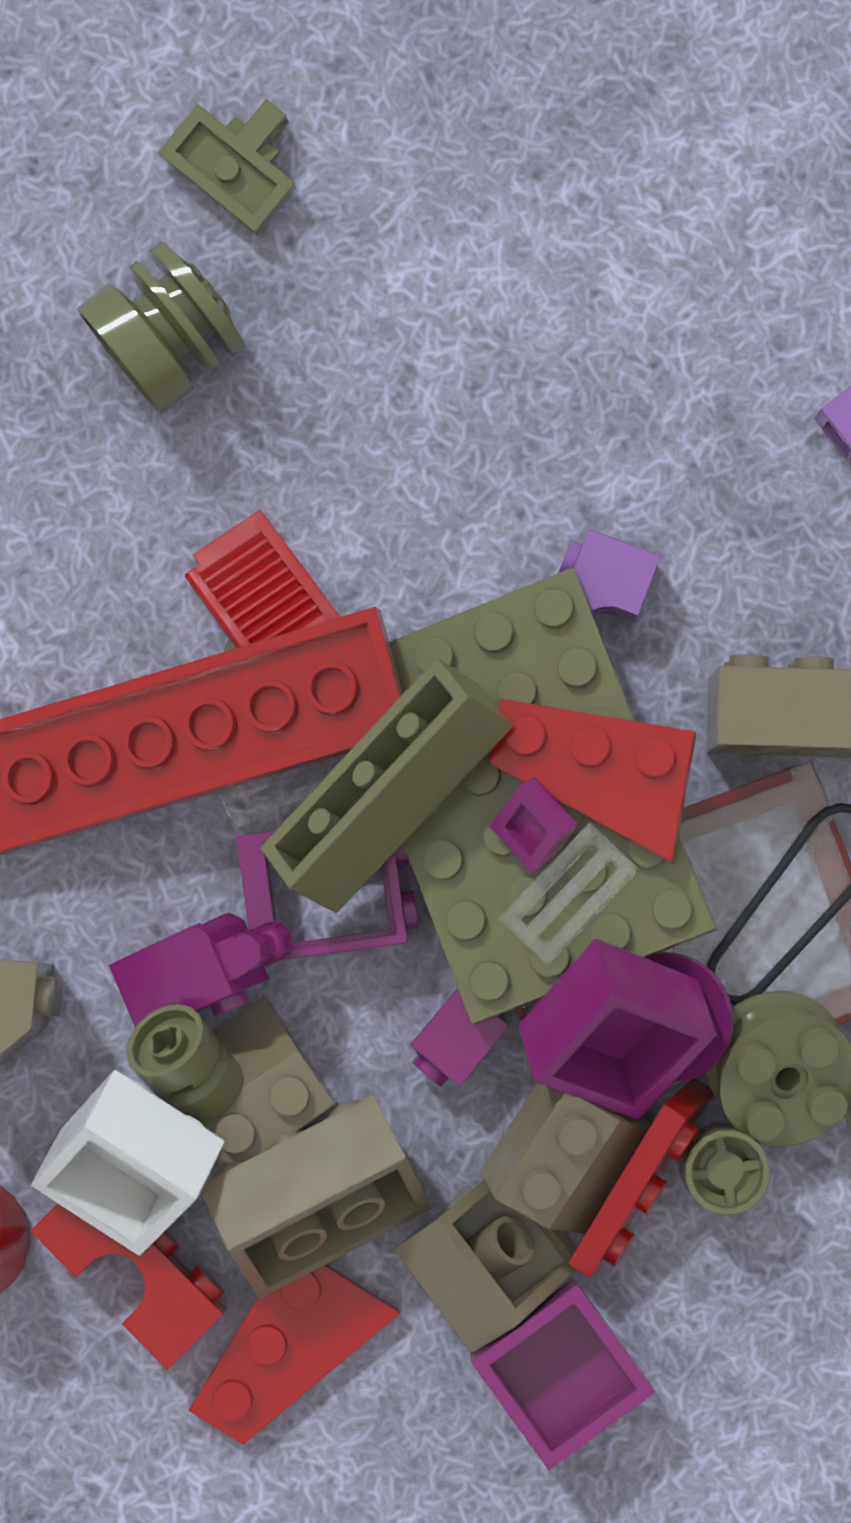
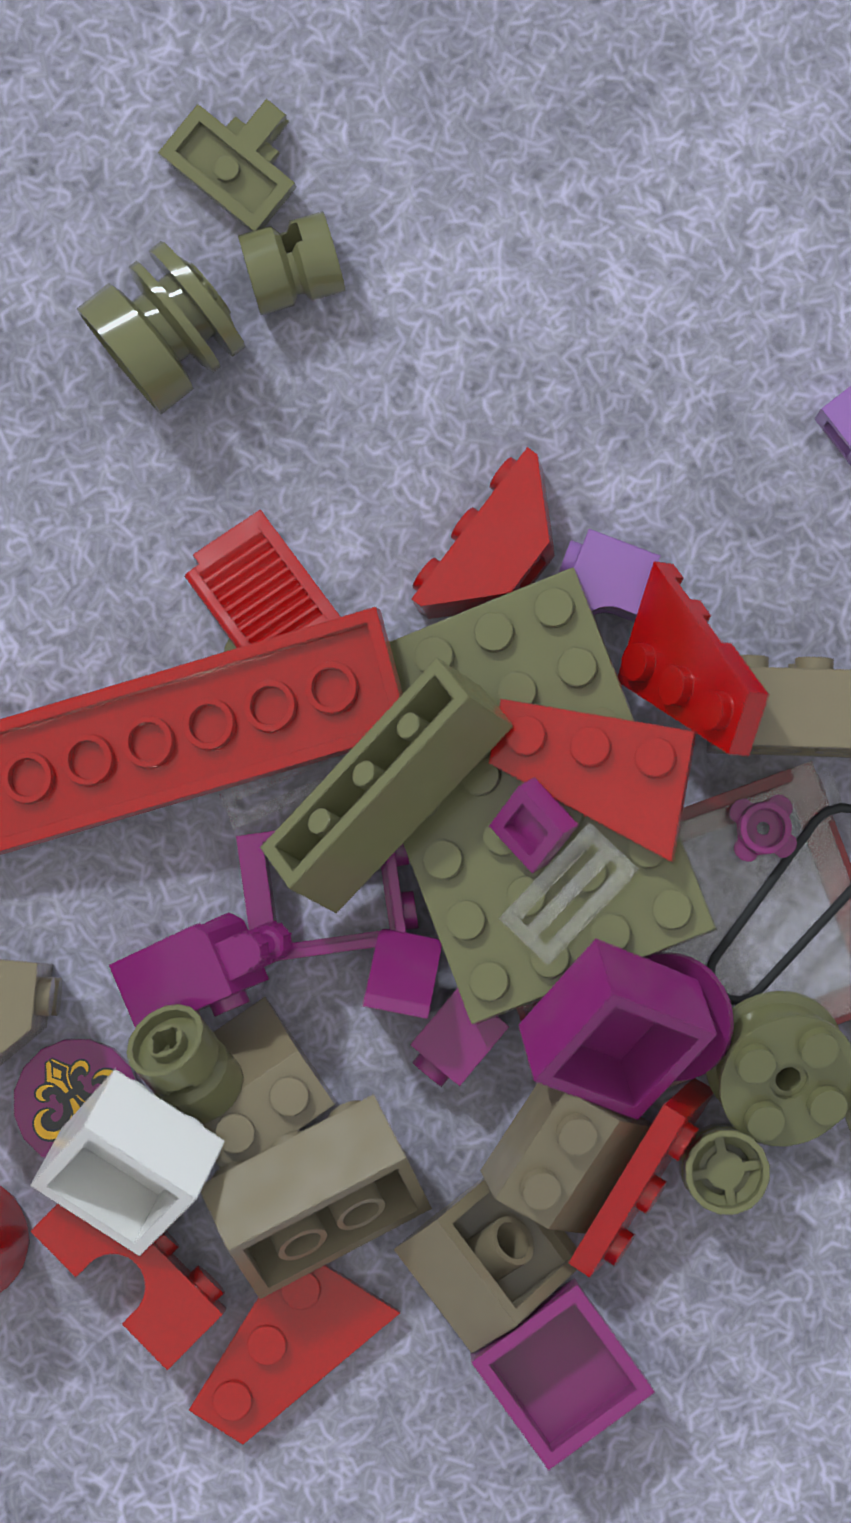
none -> tile [14,1039,139,1158]
none -> olive wheel [238,211,346,315]
none -> magenta slope [363,929,442,1019]
none -> red slope [411,447,555,619]
none -> red wing [618,561,769,756]
none -> magenta plate [729,795,797,862]

